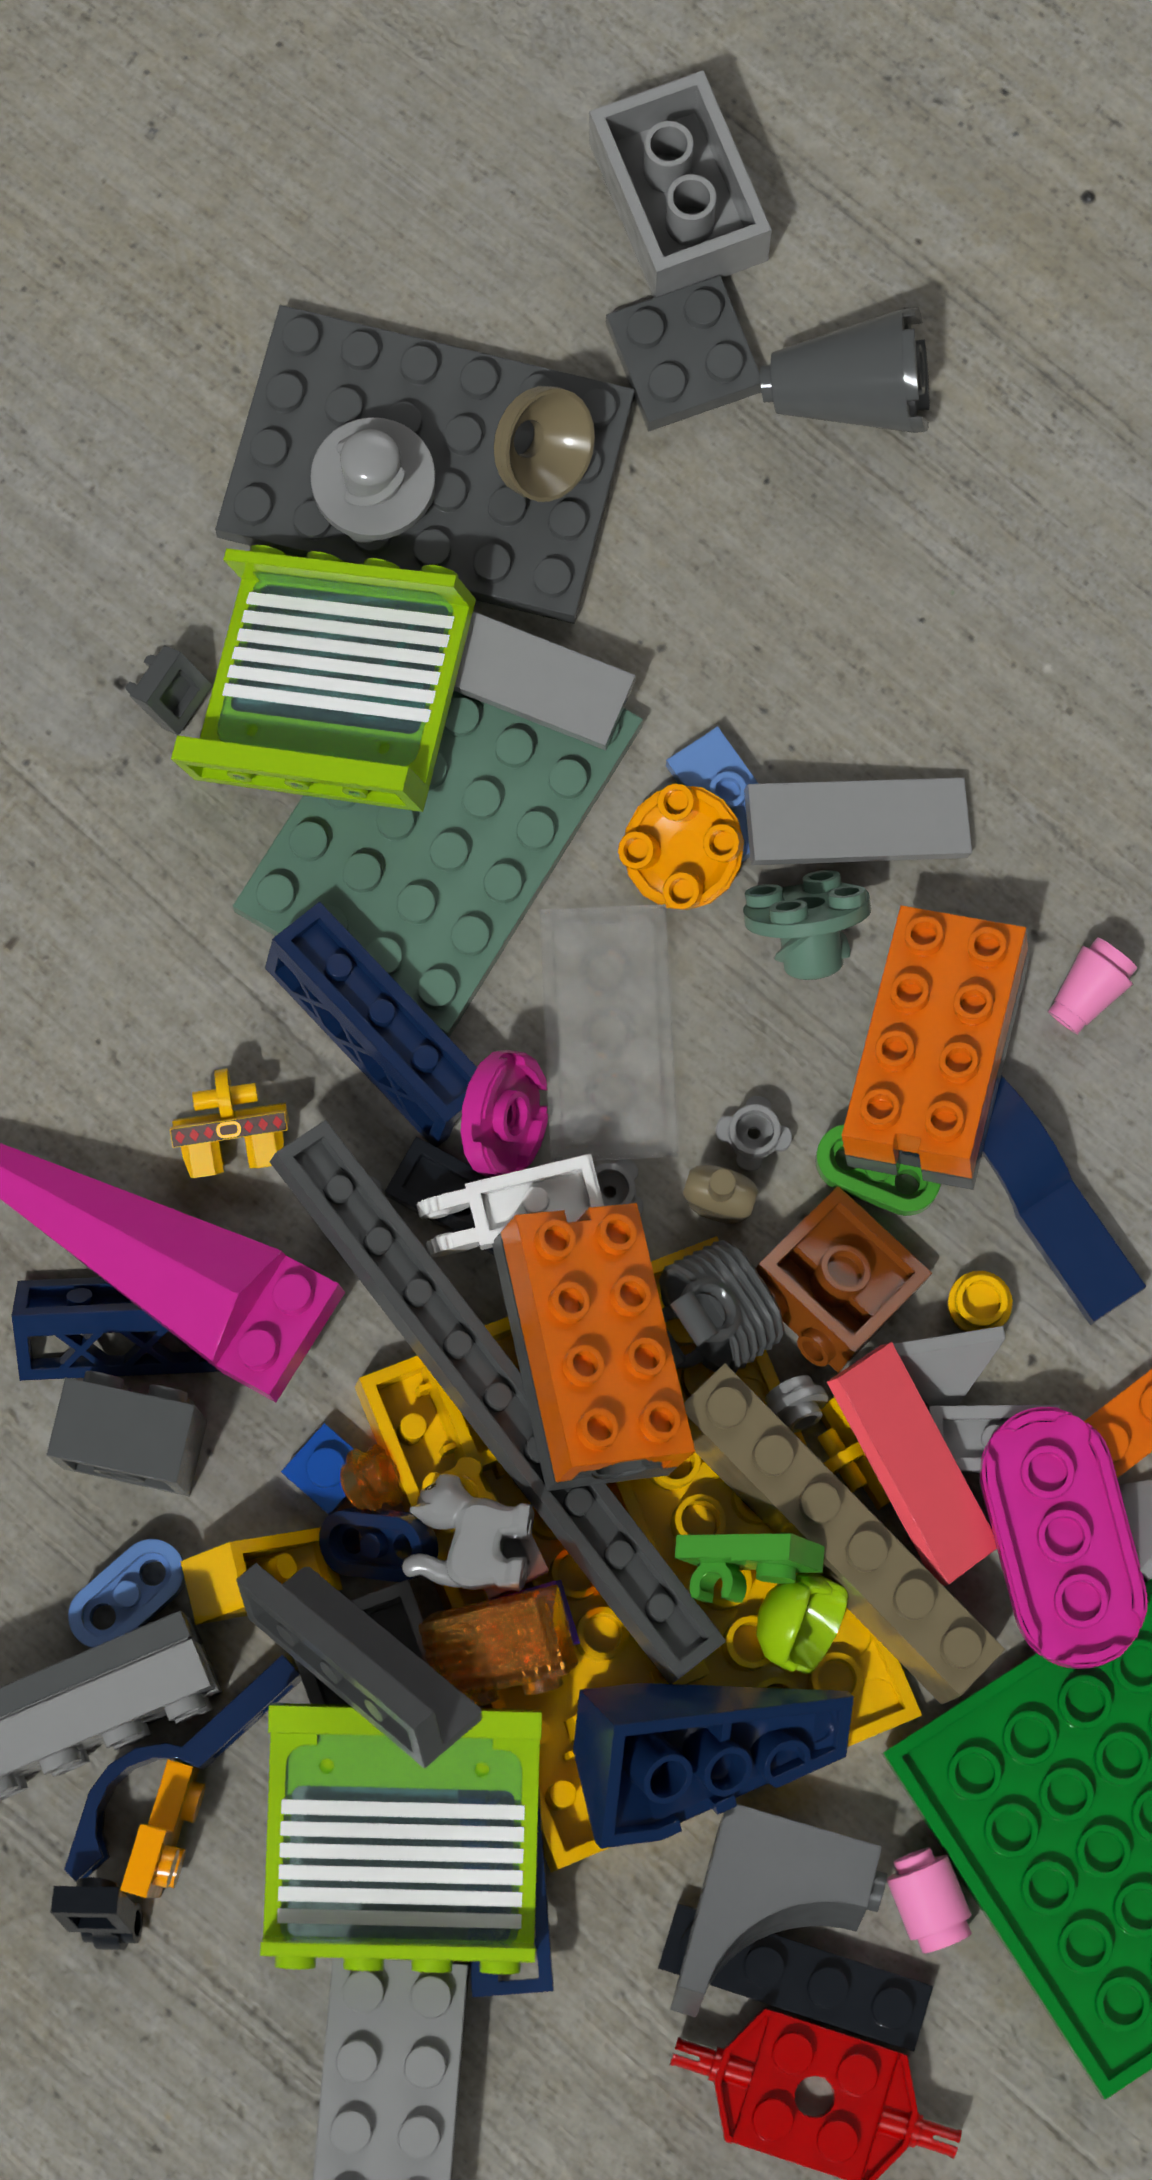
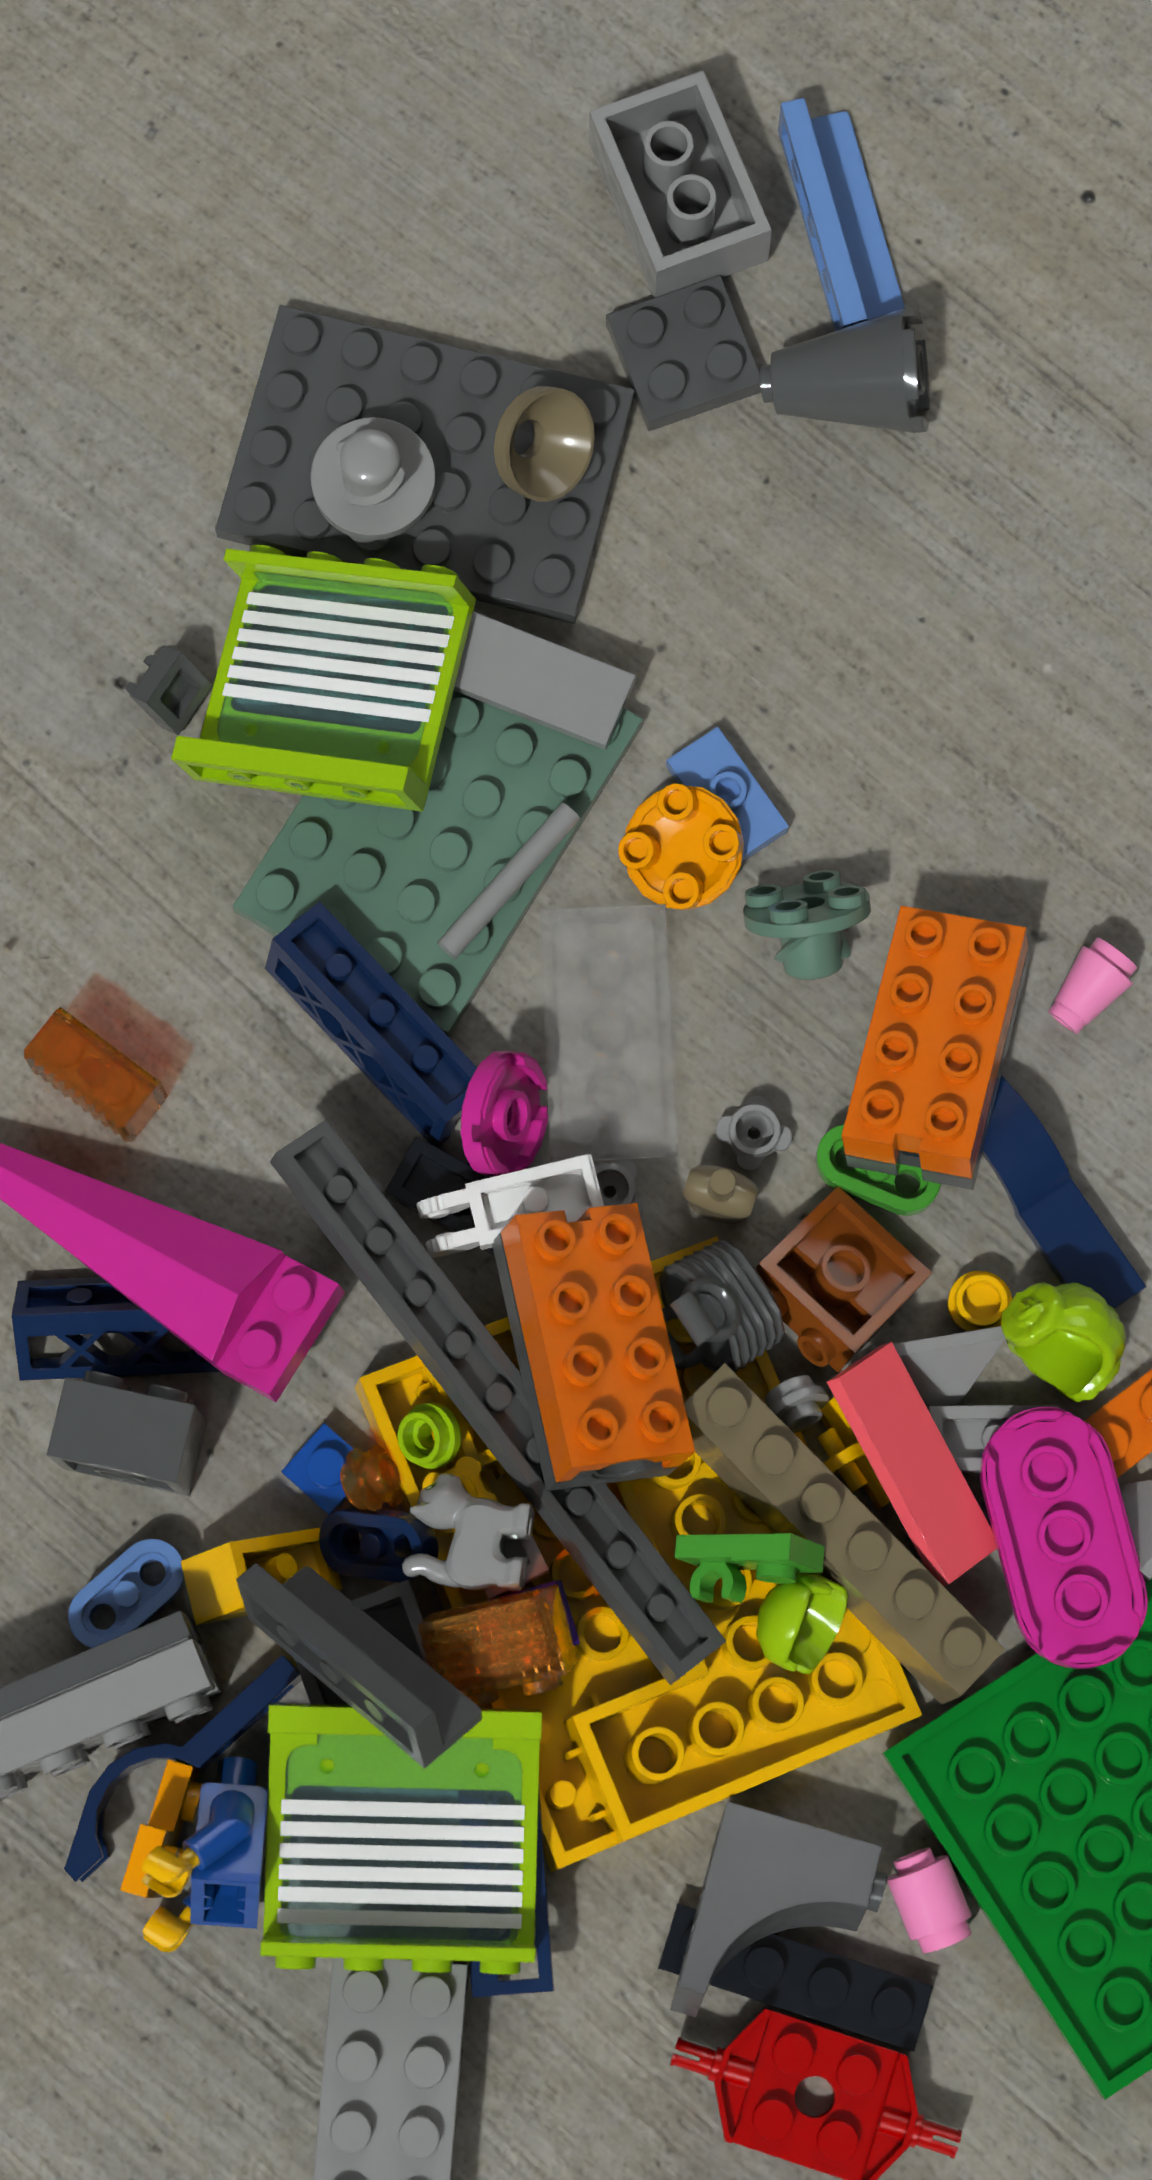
black plate [50,1877,143,1950] -> none
yellow hips [170,1068,289,1178] -> none
dark blue wedge [573,1683,854,1849] -> none
light grey piece [744,778,972,865] -> none
none -> clear orange brick [24,1007,168,1142]
none -> blue torso [142,1757,268,1952]
none -> lime plate [397,1402,461,1469]
none -> light grey bar [437,803,580,960]
none -> medium blue panel [778,98,905,331]
none -> lime hair [1001,1282,1126,1402]

